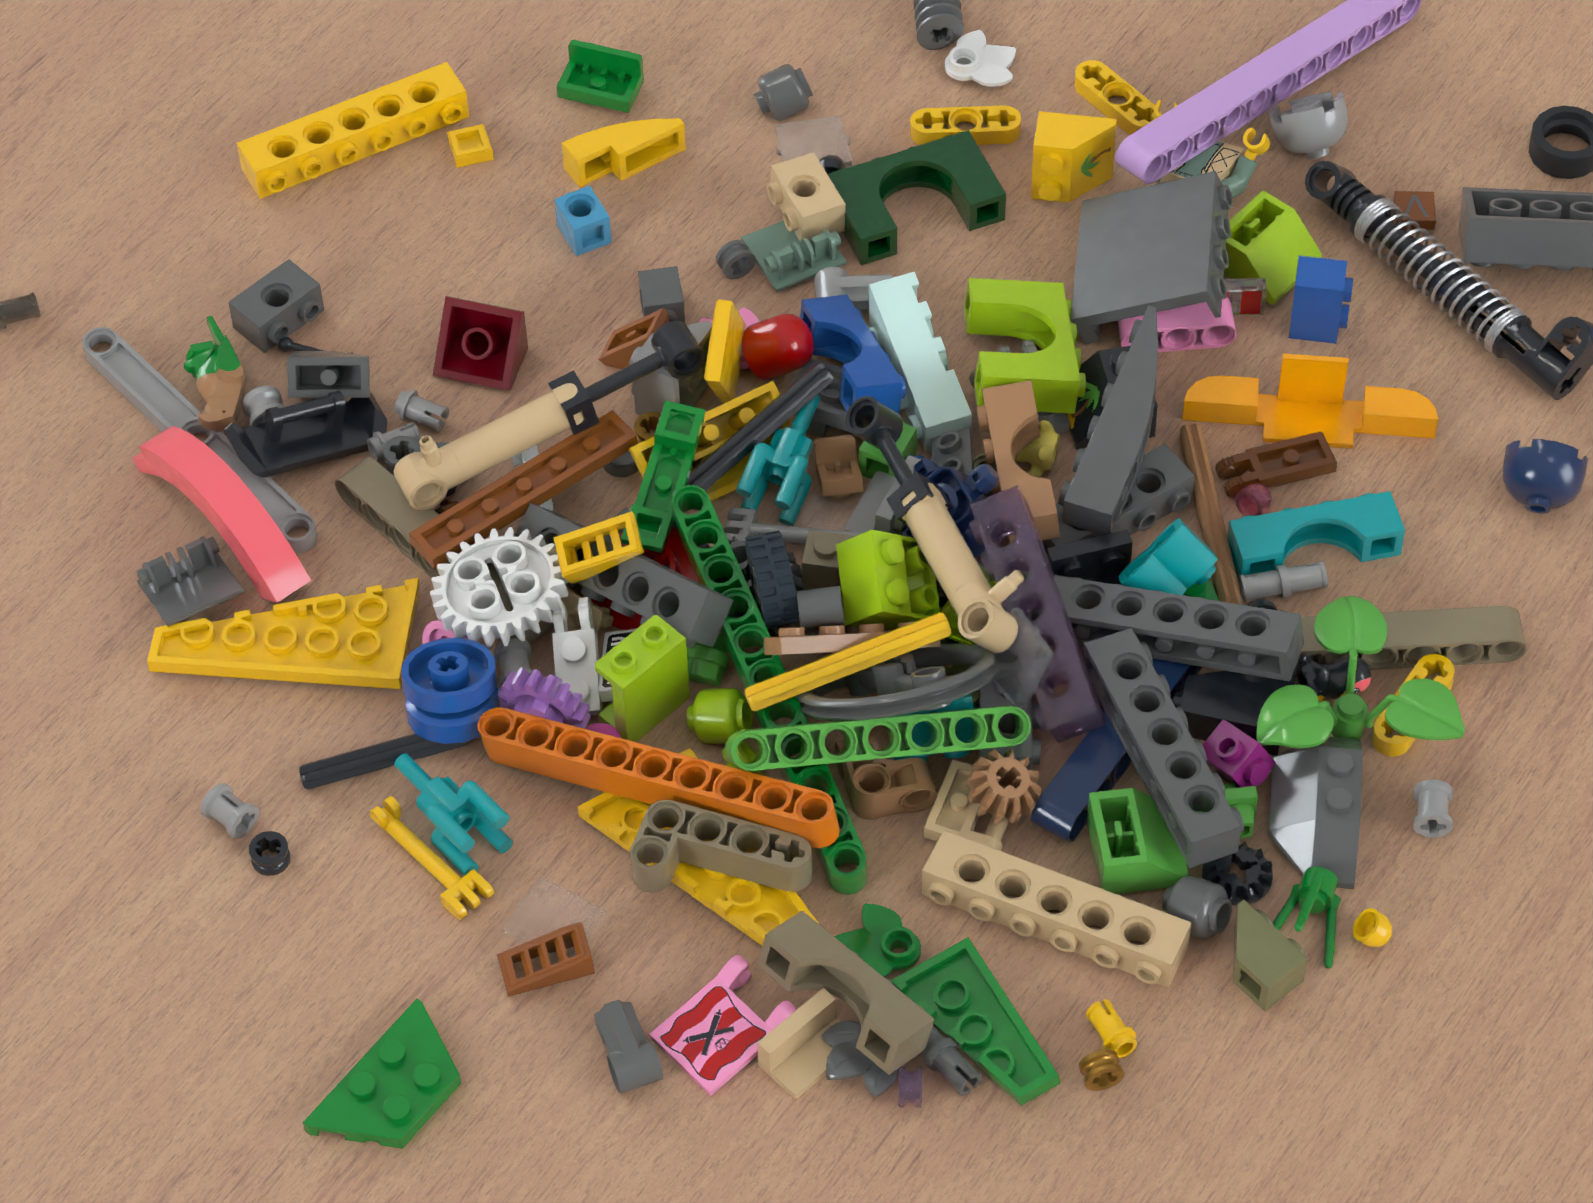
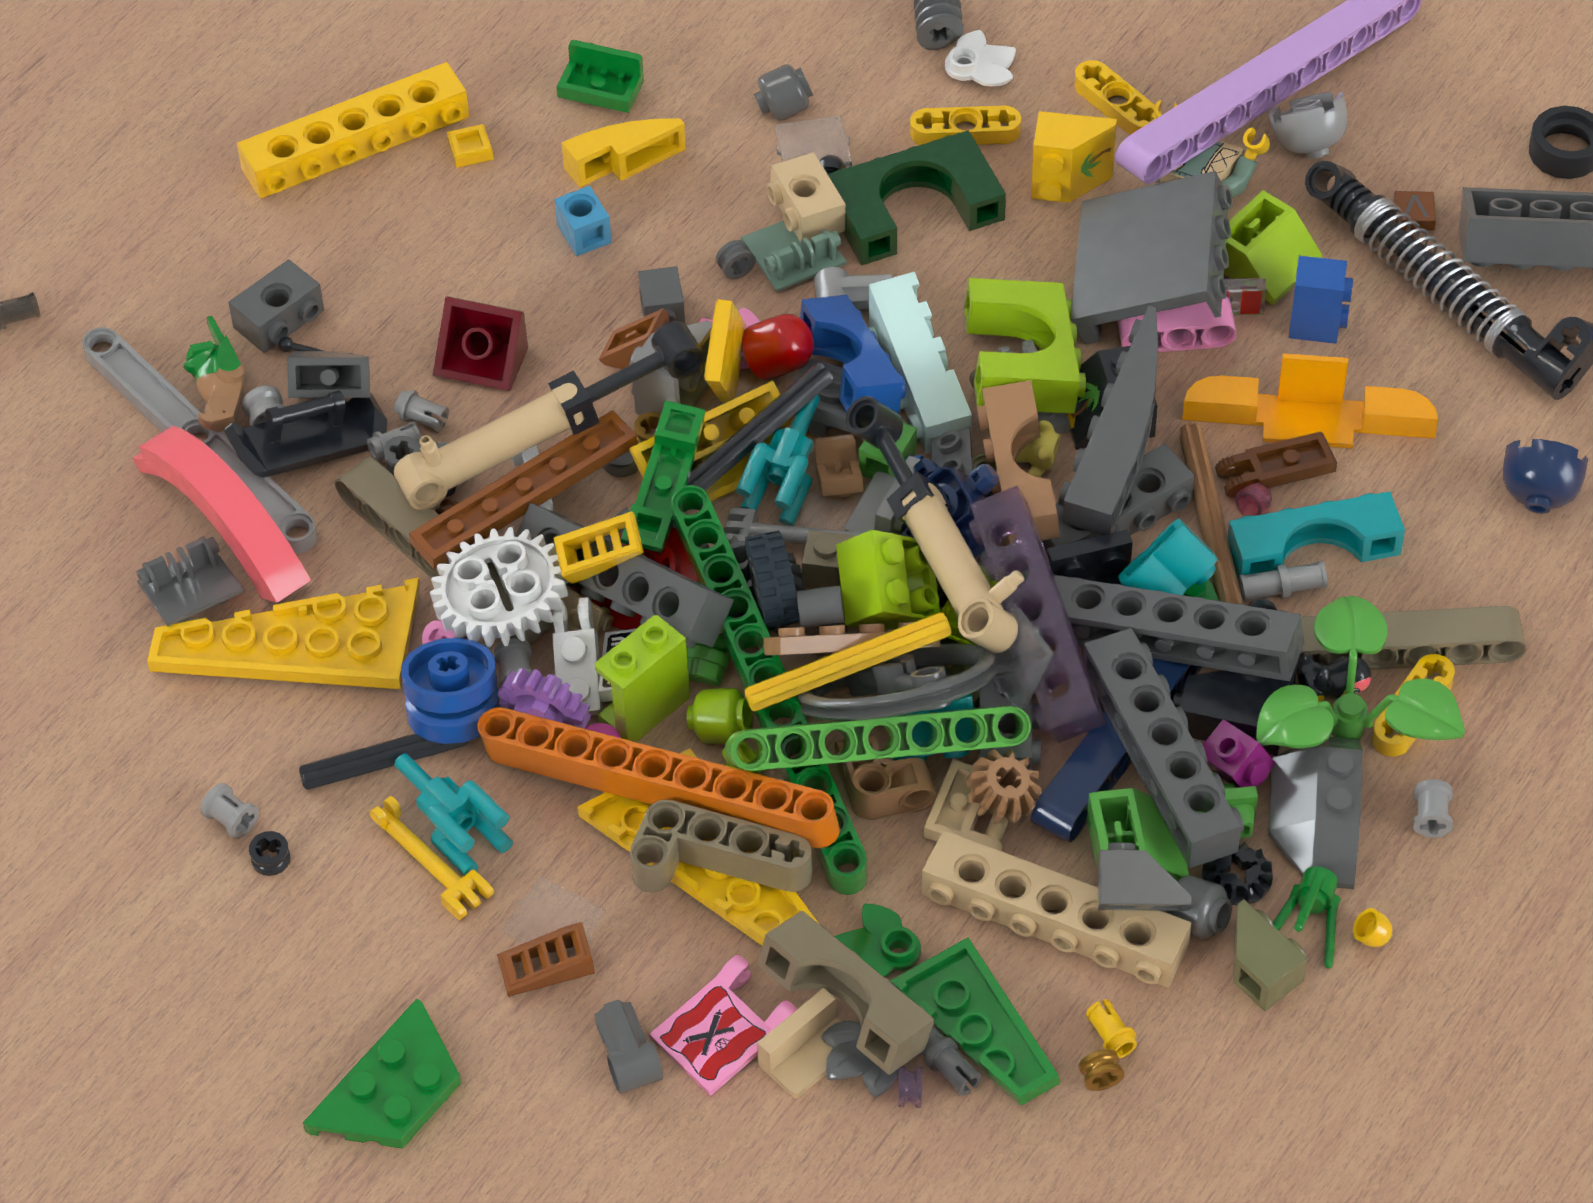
none -> dark grey slope [1098,843,1191,911]

